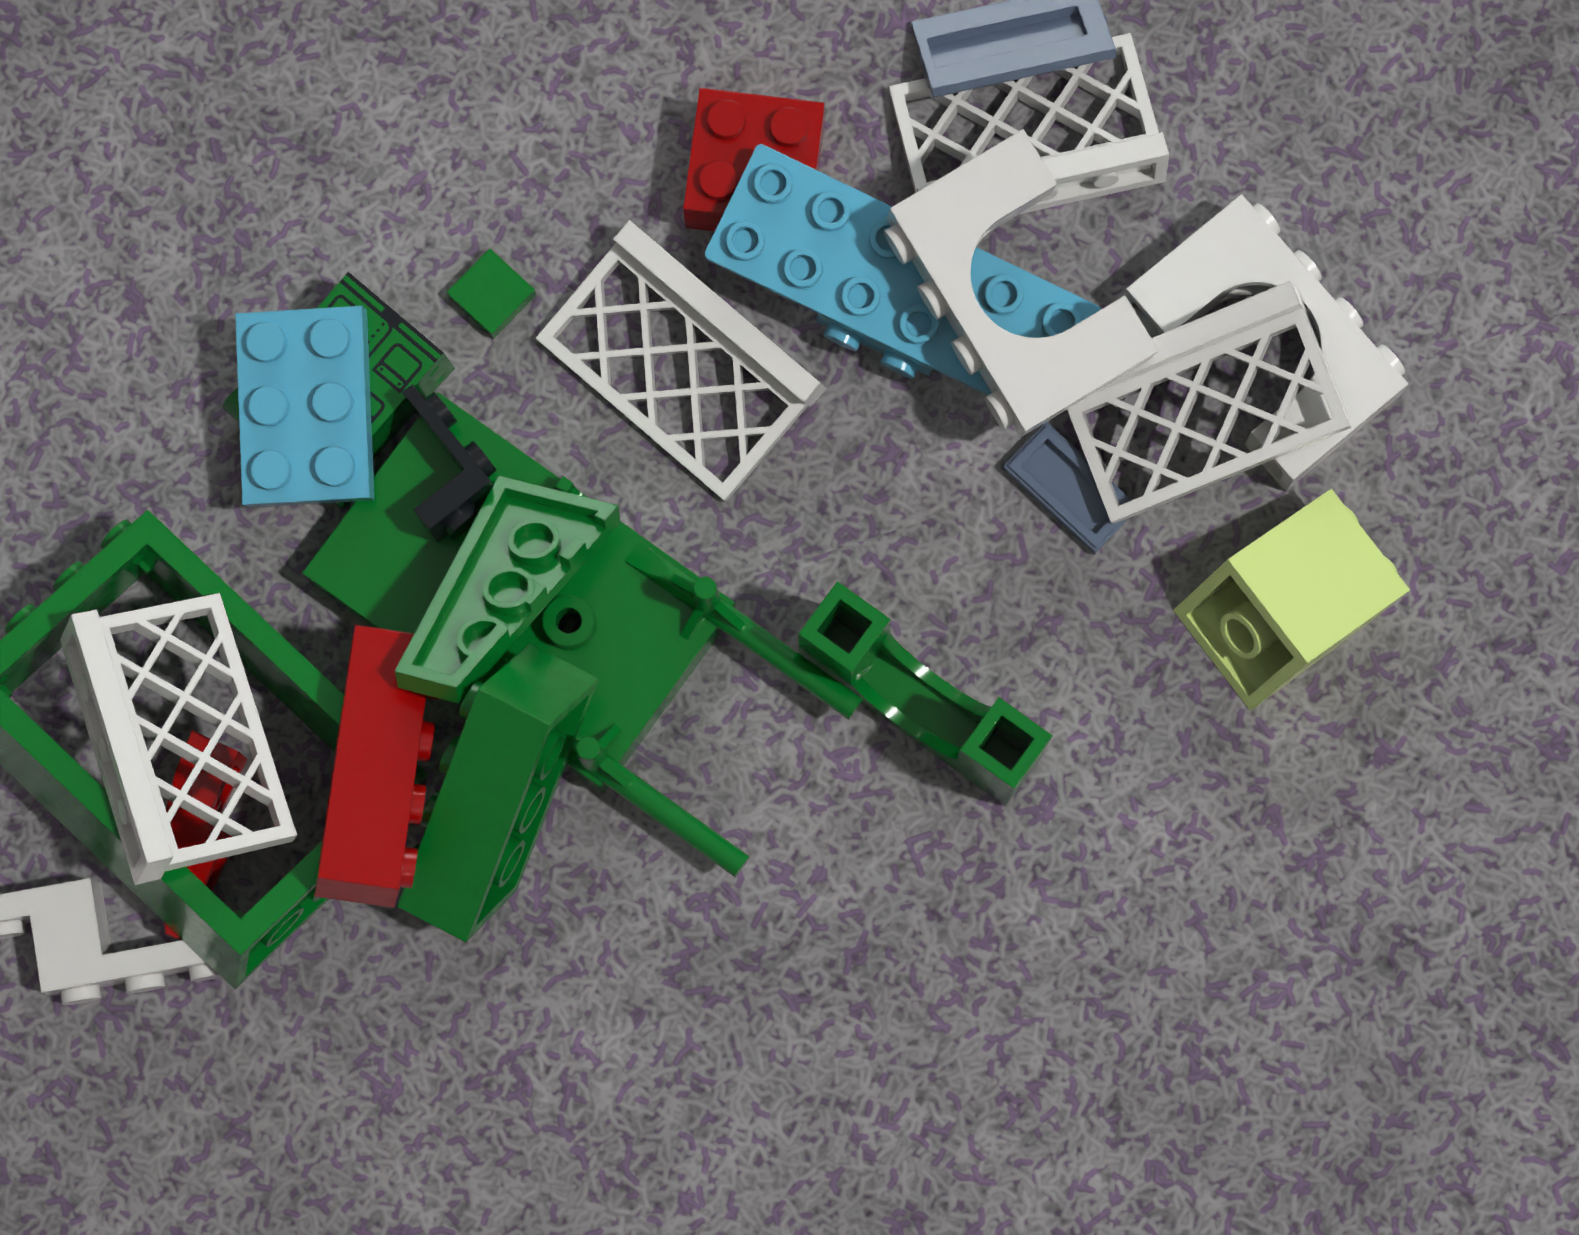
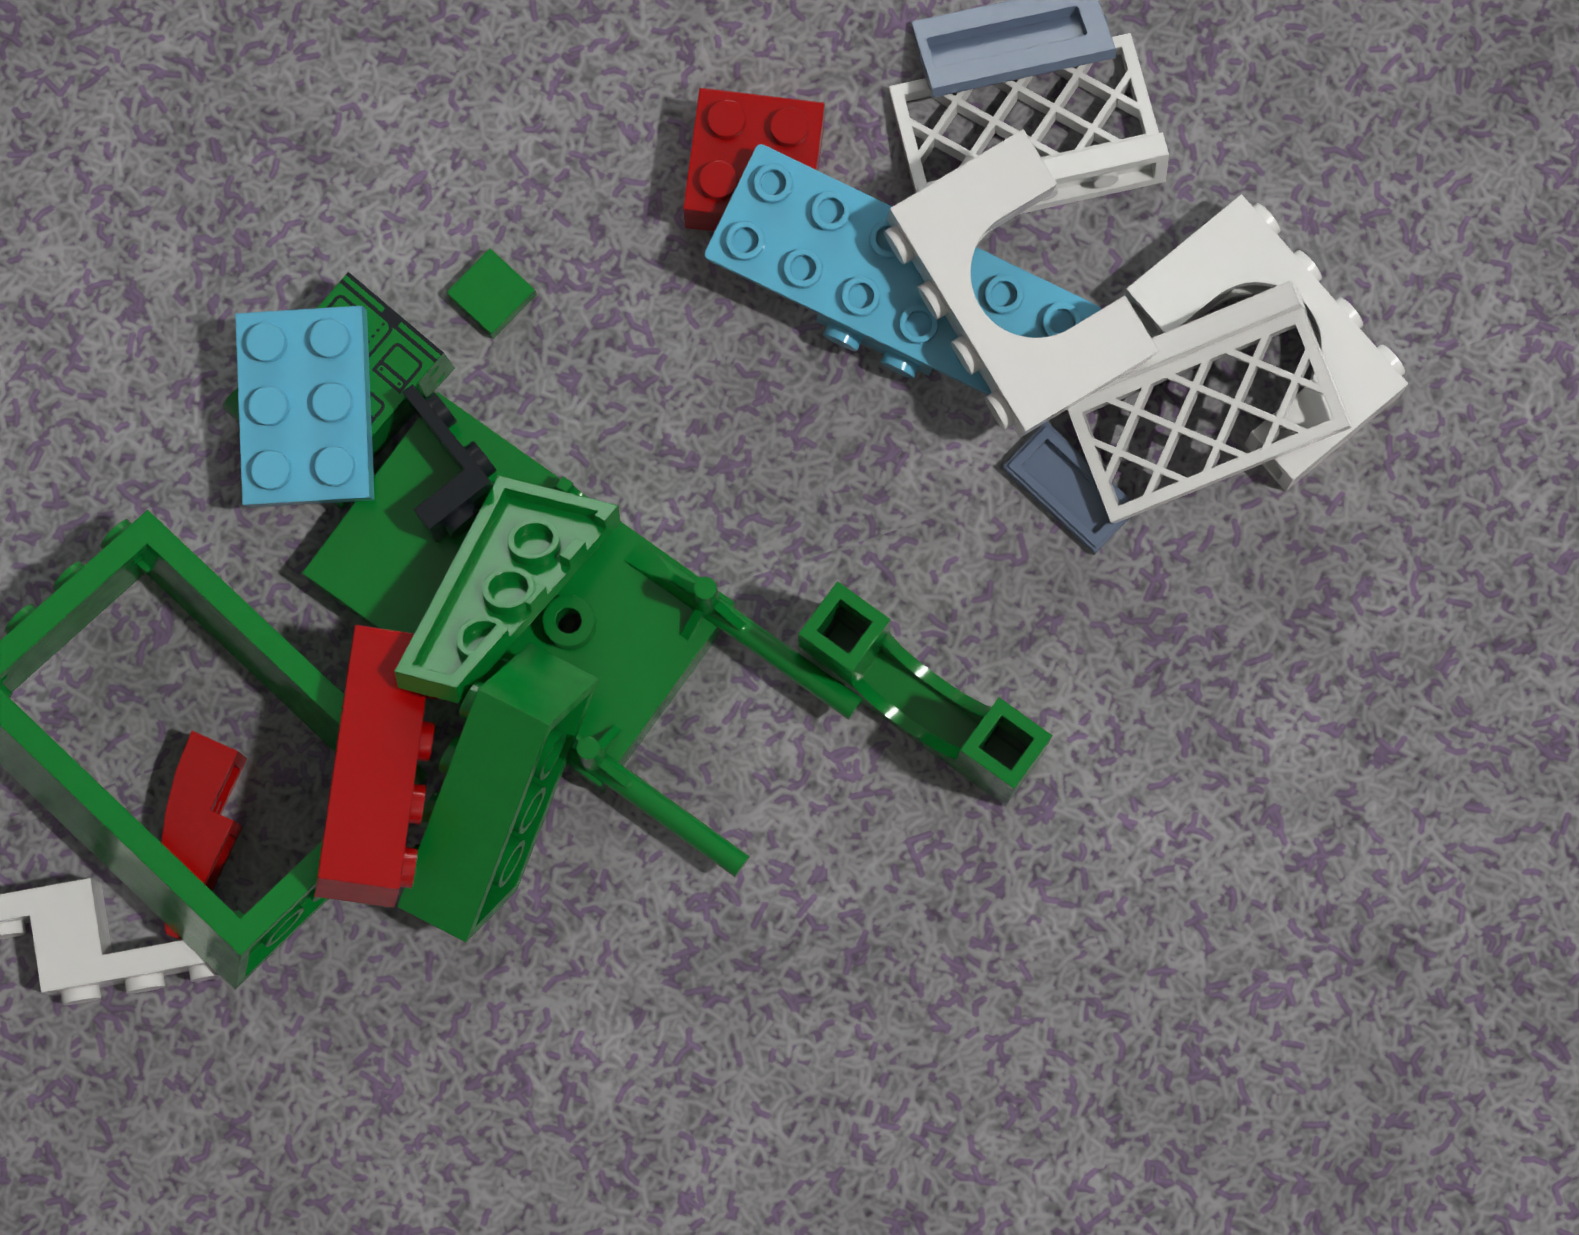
white fence [60,593,297,885] -> none
white fence [536,220,827,501] -> none
yellowish green slope [1173,488,1410,711] -> none

